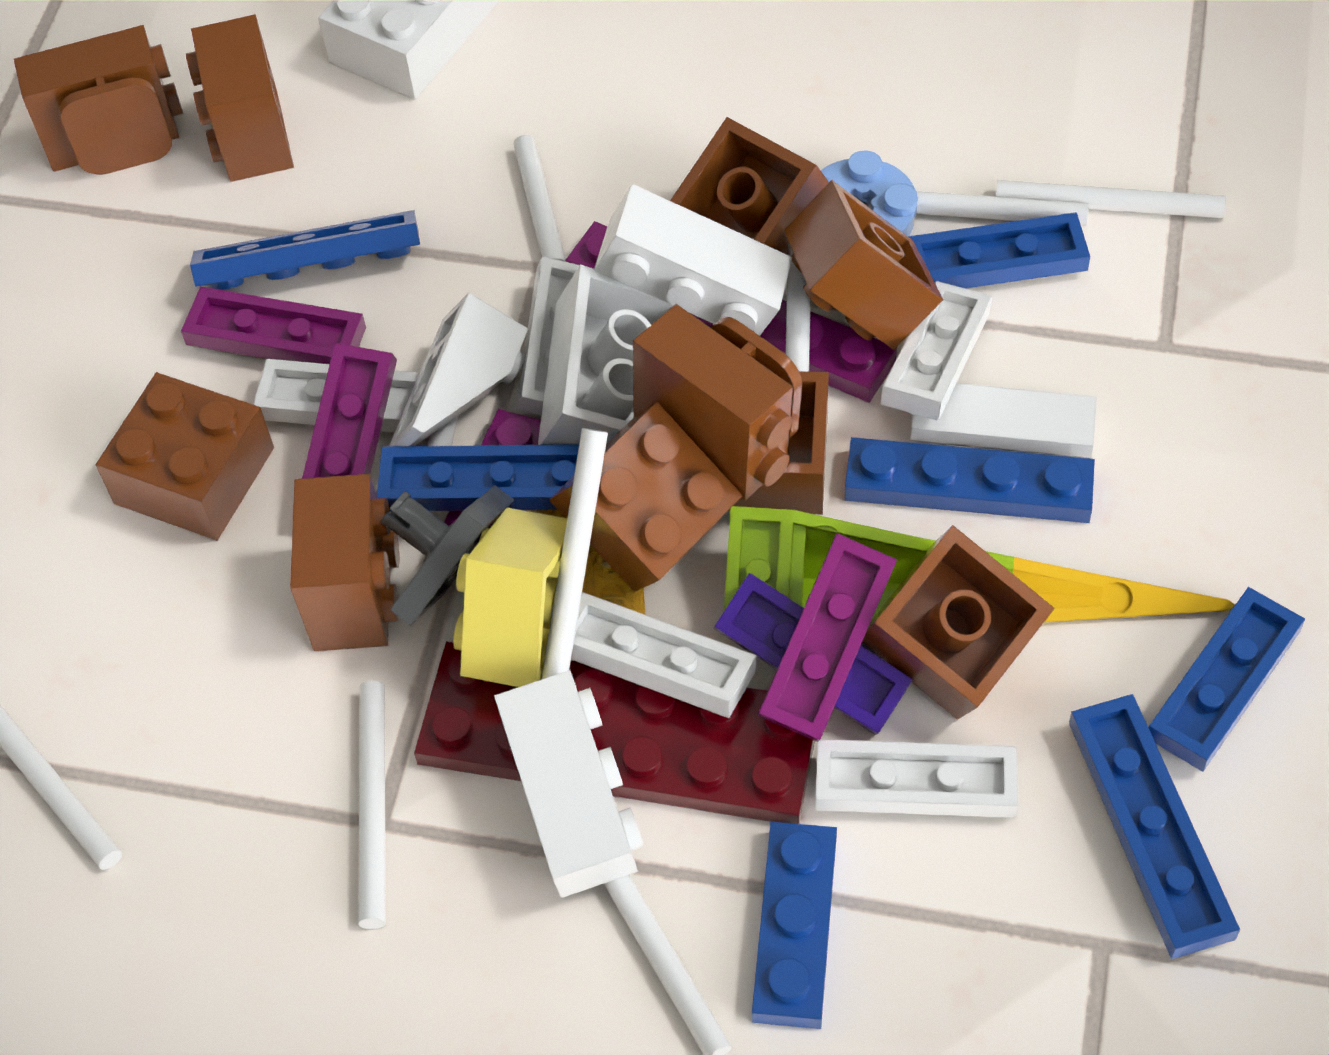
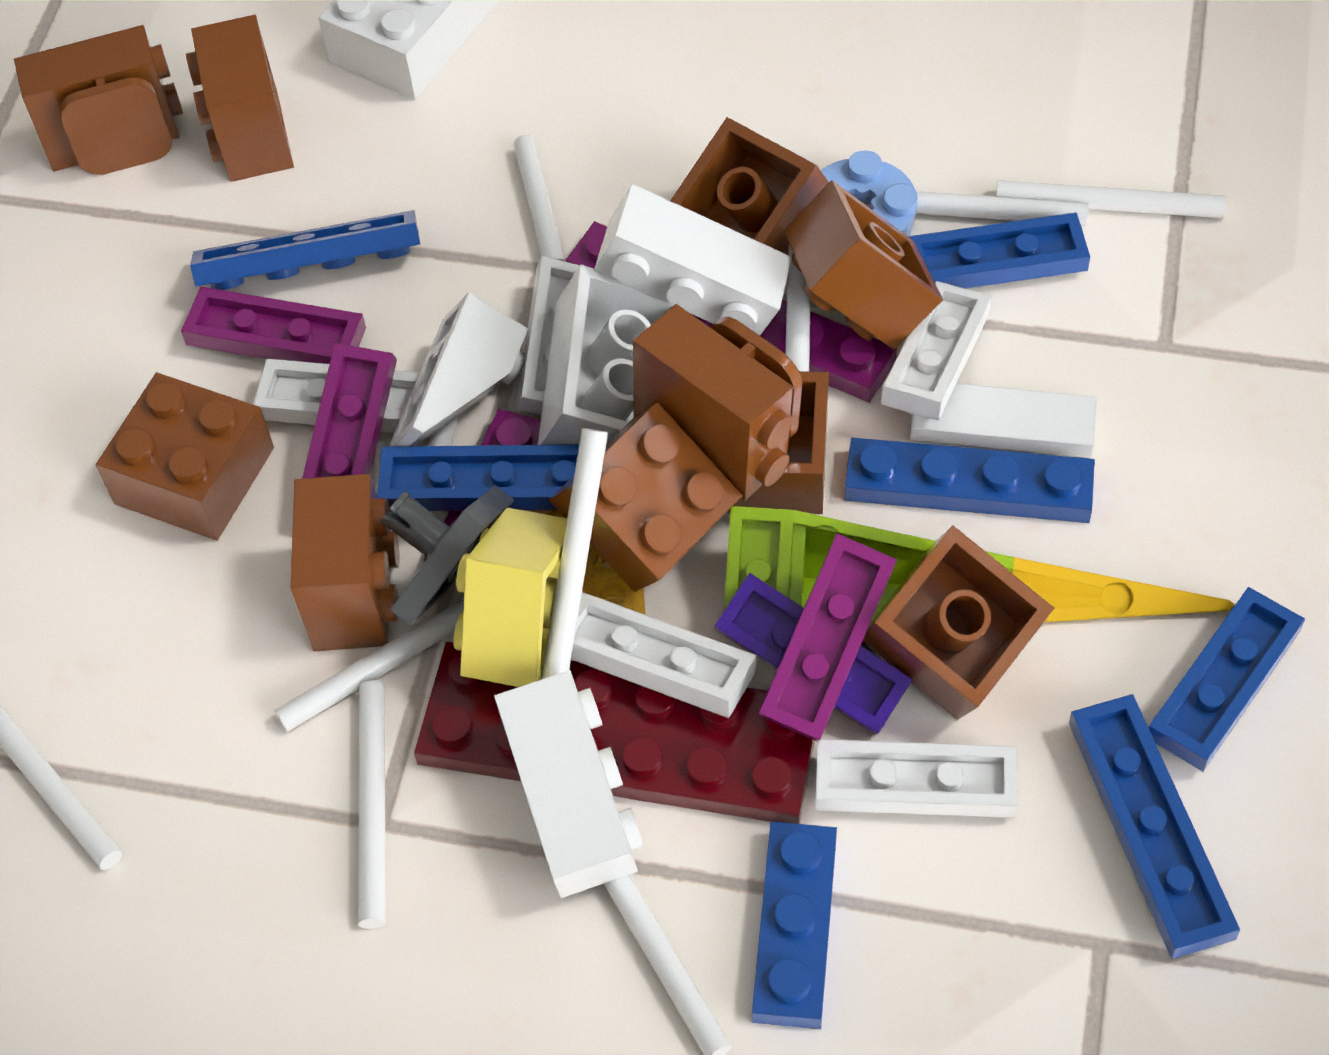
none -> white bar [274,598,464,732]

